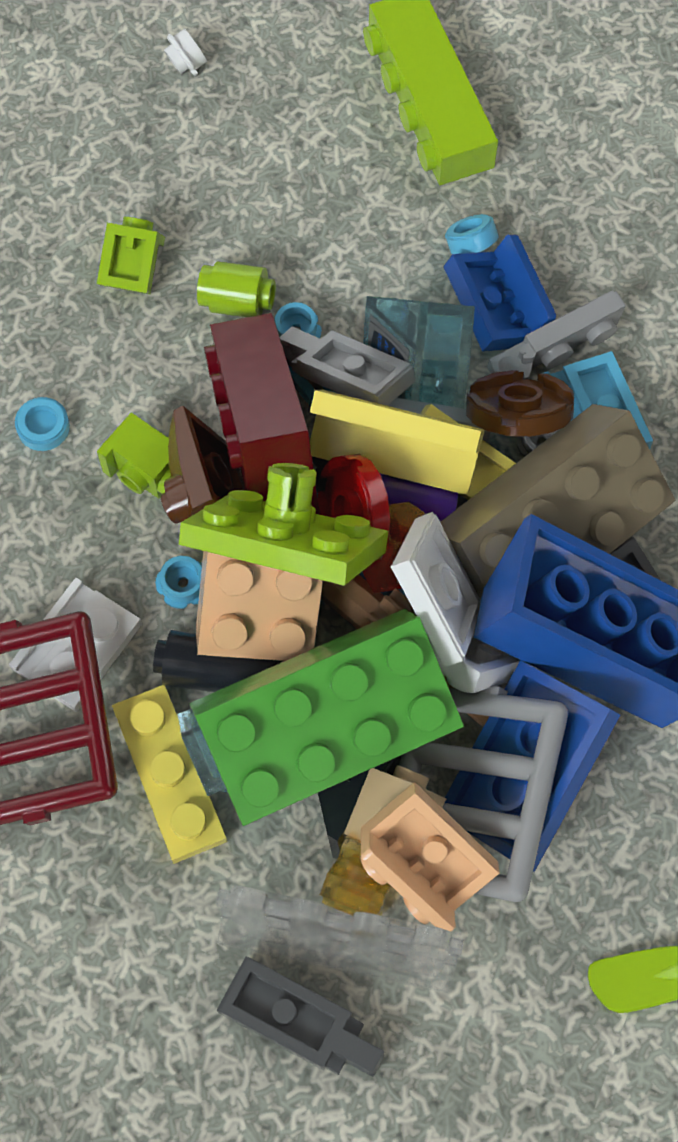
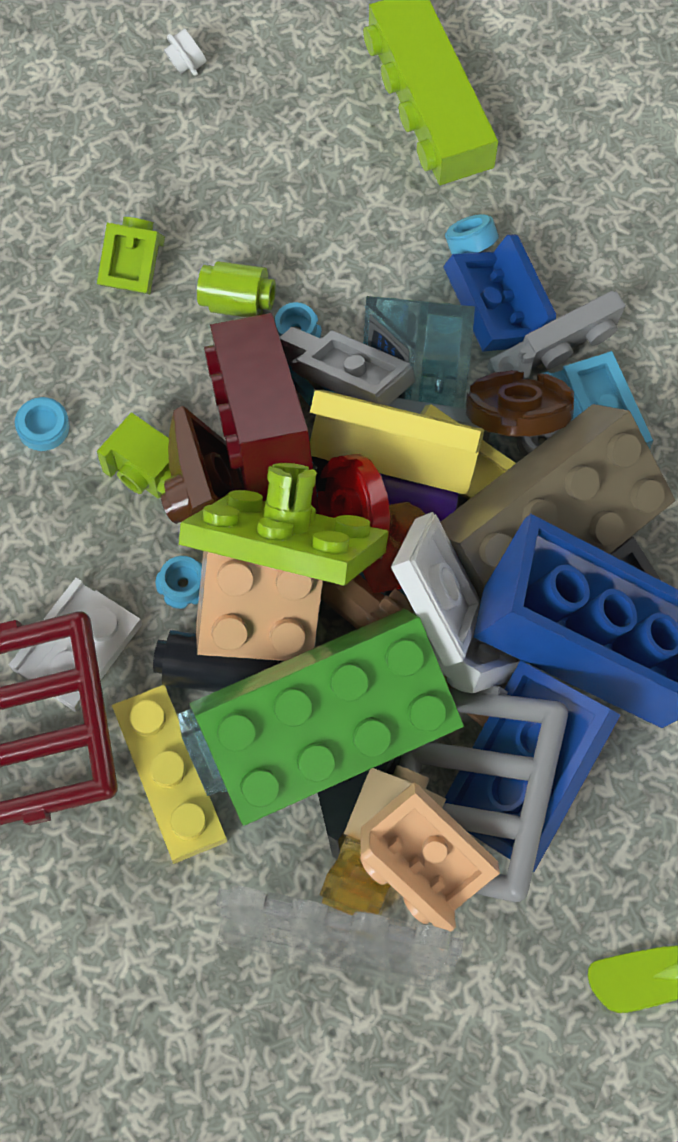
dark grey hinge [217,956,384,1077] -> none

